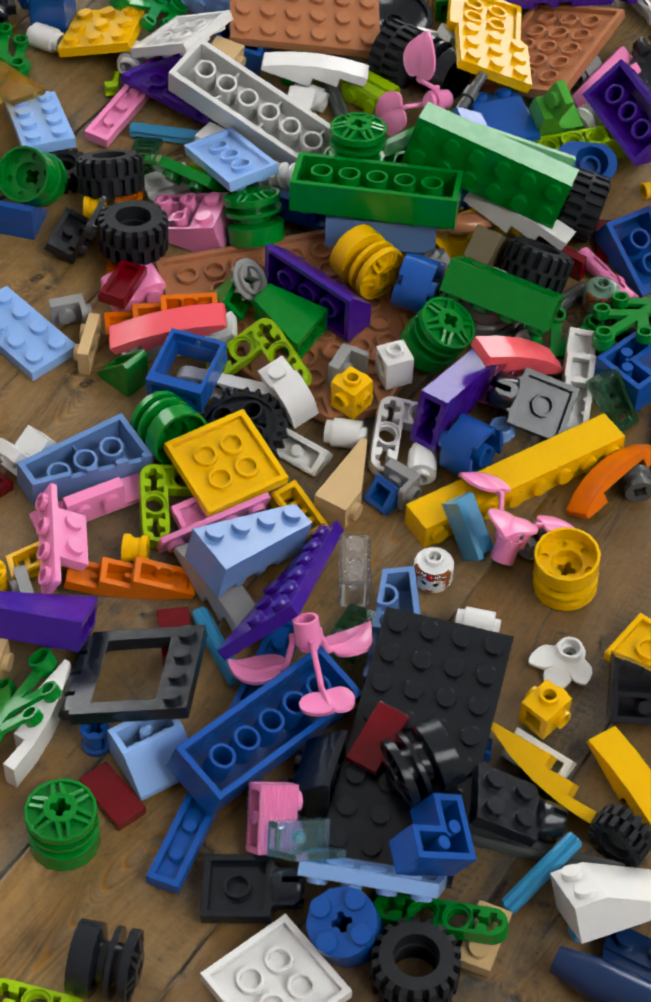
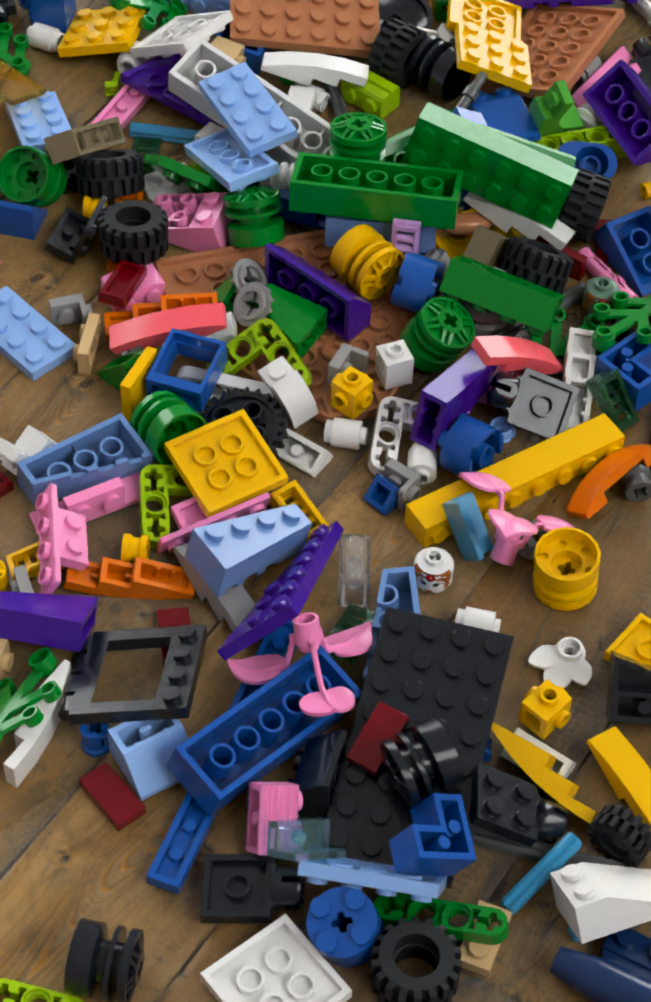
green wheel [24,778,101,872] -> none
dark azure axle [192,607,242,686] -> none
tan slope [314,437,367,530] -> none
bright pink plant [375,31,453,135] -> none
none -> dark tan brick [44,116,126,165]
none -> yellow tile [120,346,157,423]
none -> light blue plate [198,62,297,158]
none -> light grey gear [233,282,275,327]
none -> lavender slope [391,218,421,257]

